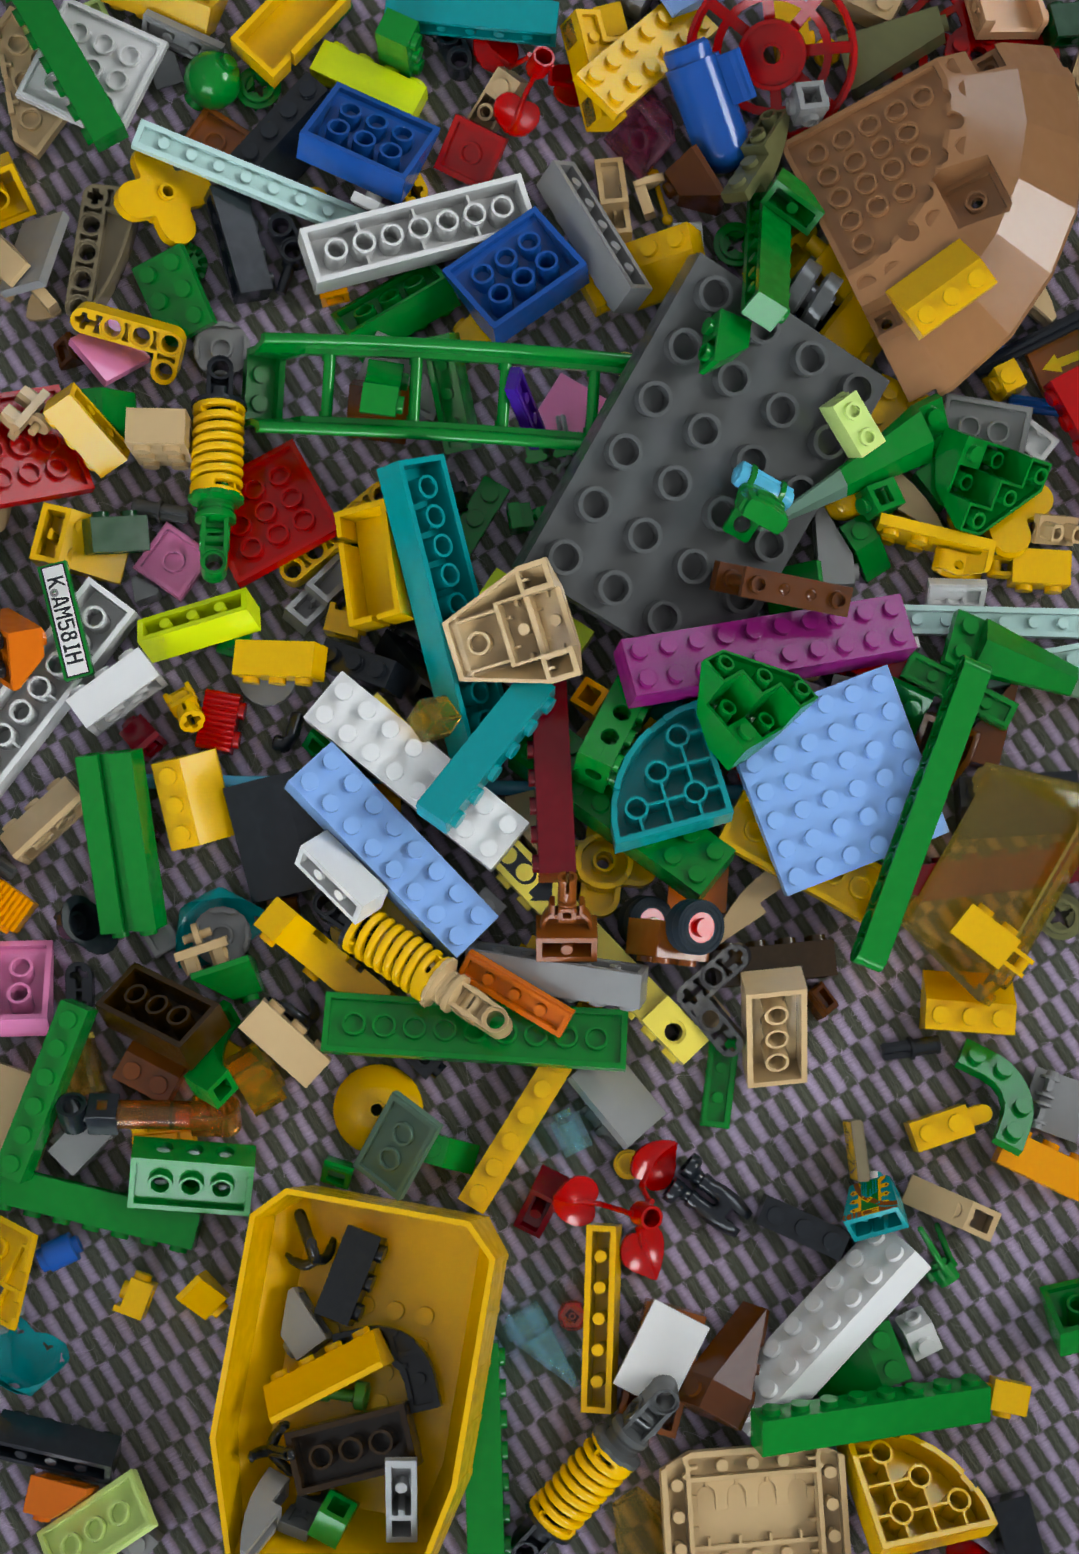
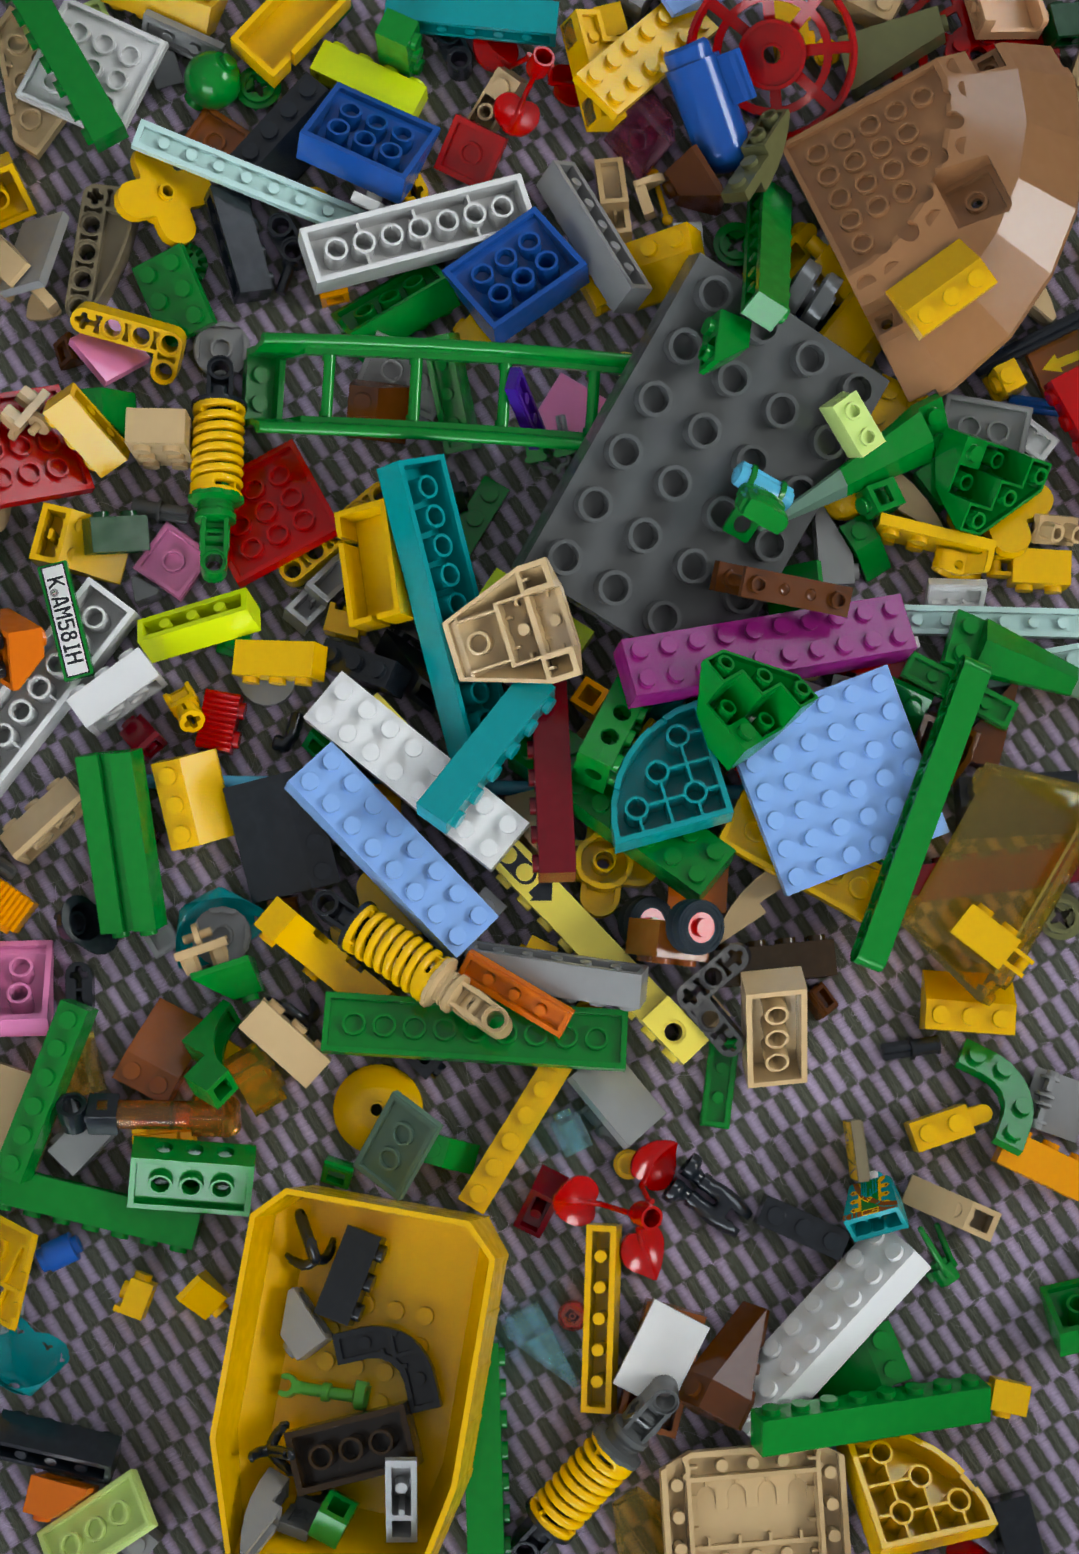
dark brown brick [95,962,231,1070] -> none
yellow slope [263,1326,395,1424] -> none
white brick [294,830,388,925] -> none
green brick [359,359,409,418] -> none
clear yellow brick [406,695,462,742] -> none
green piece [506,501,546,535] -> none
dark orange brick [536,871,598,962] -> none
green slope [760,168,825,236] -> none
light grey brick [785,80,830,127] -> none
white bracket [895,1306,943,1362] -> none

